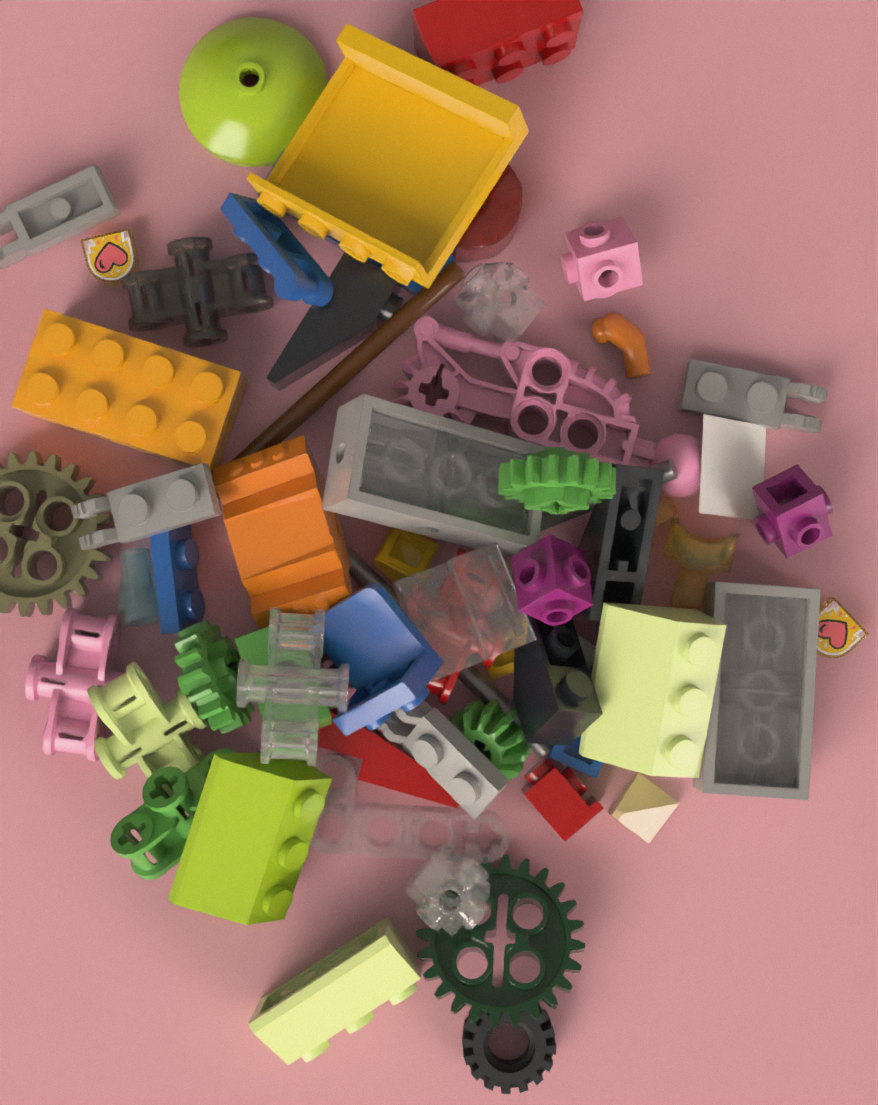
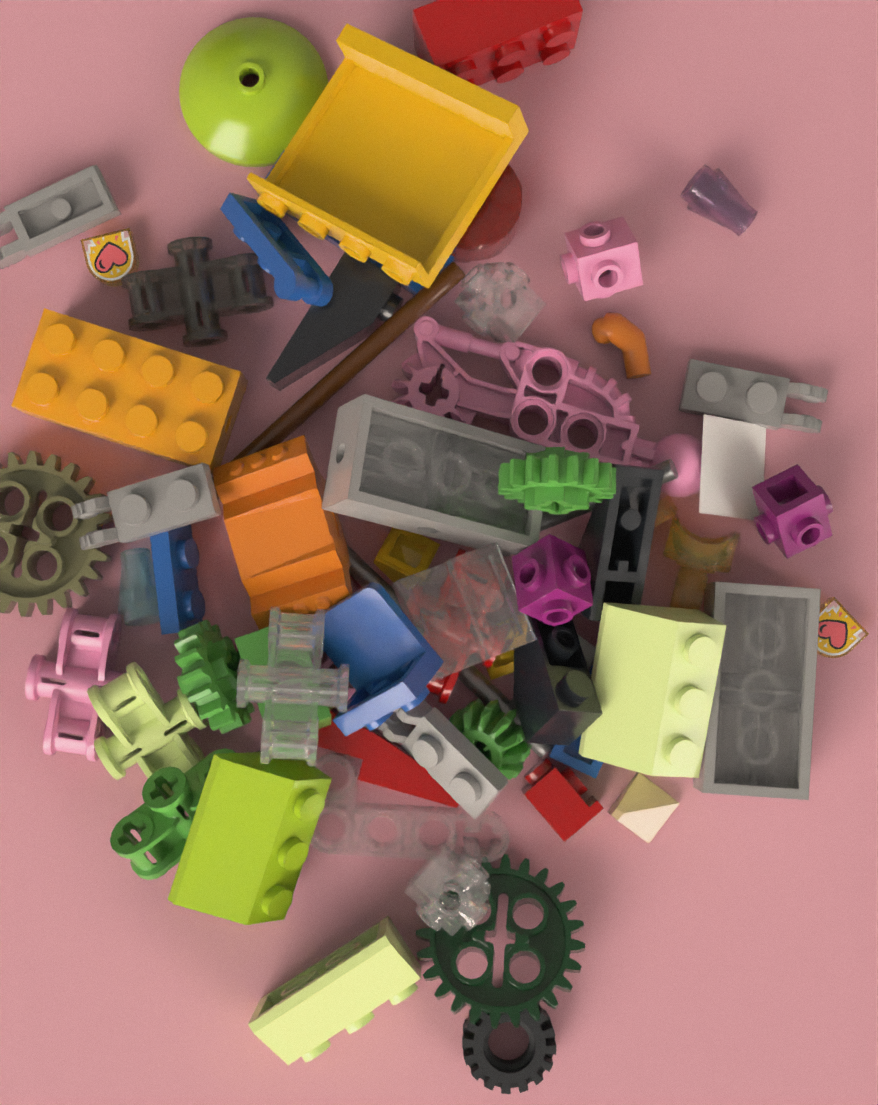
none -> clear purple cone [680,164,758,236]

